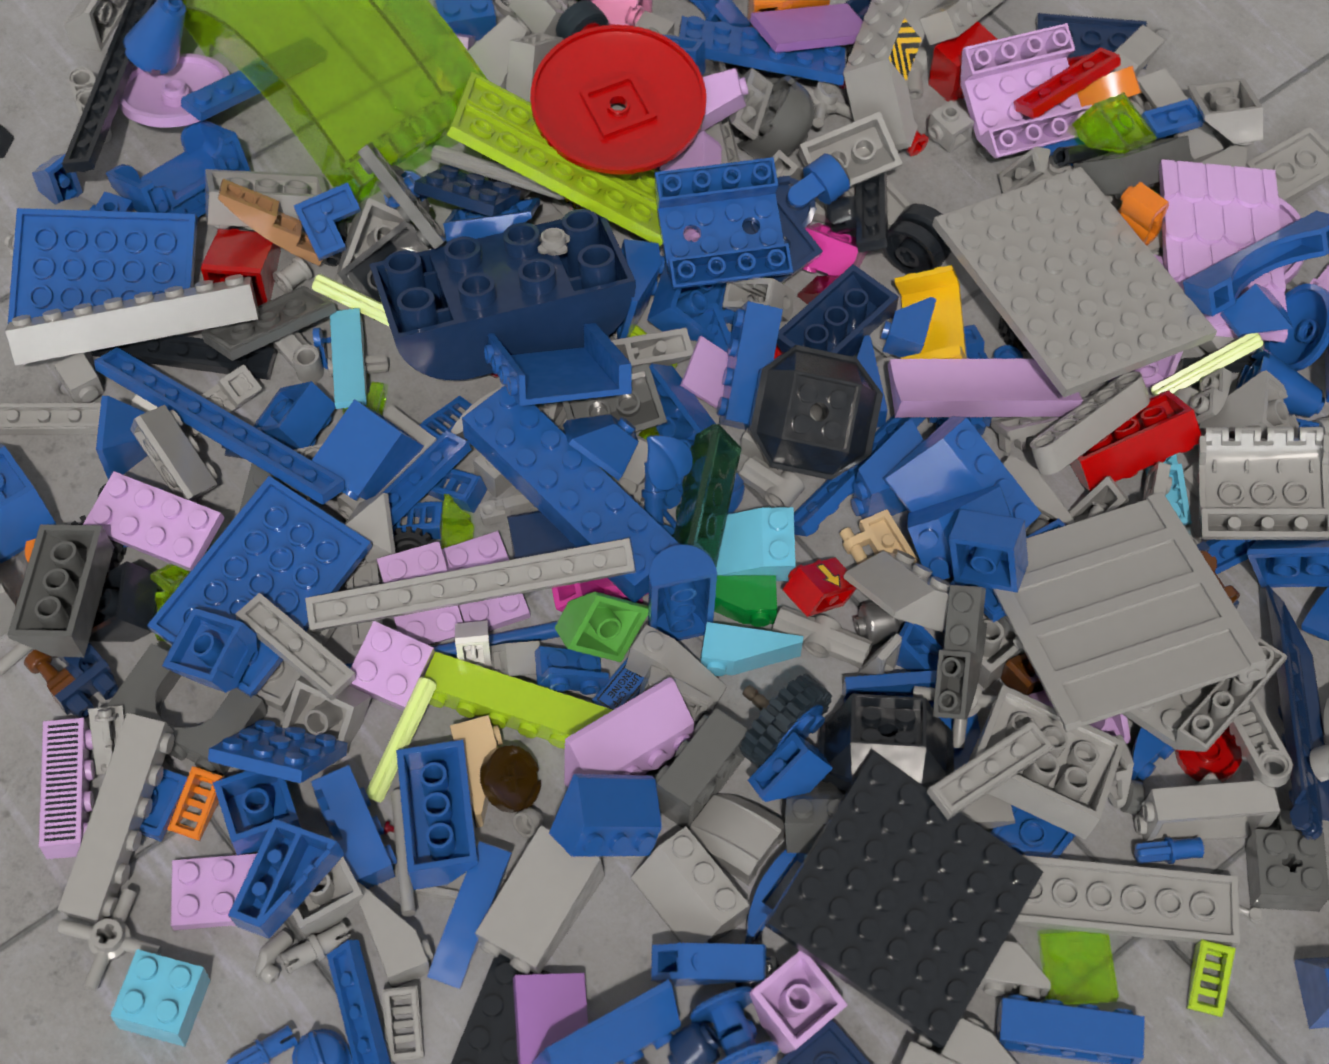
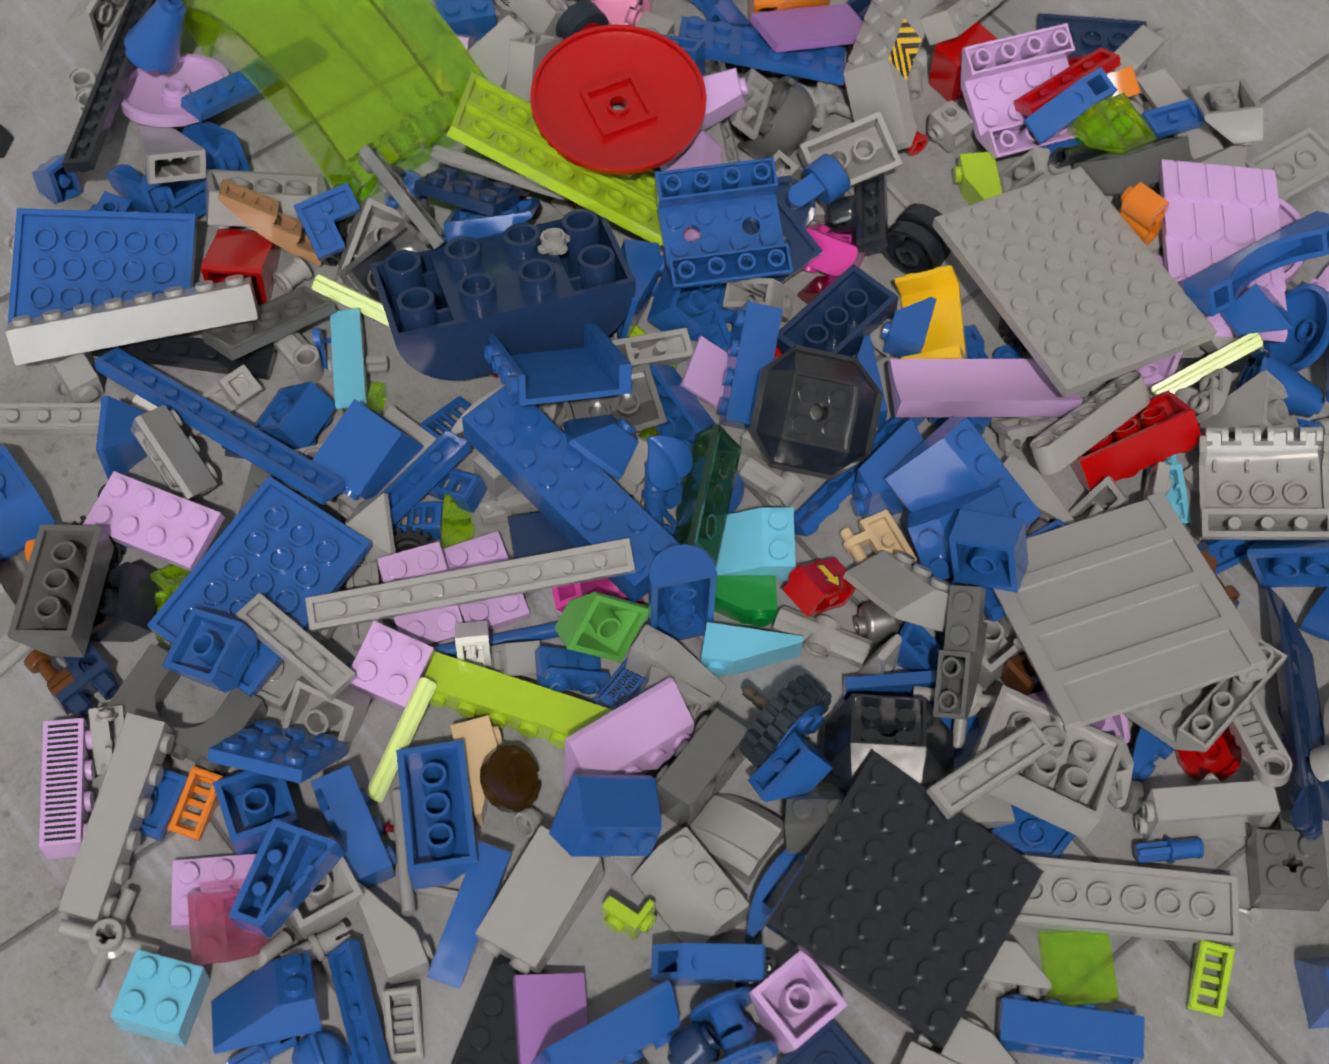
none -> light grey slope [138,125,206,184]
none -> clear pink slope [187,884,268,965]
none -> blue slope [211,952,322,1054]
none -> lime bracket [601,895,657,941]
none -> lime slope [953,152,1003,205]
none -> blue slope [1023,67,1118,144]

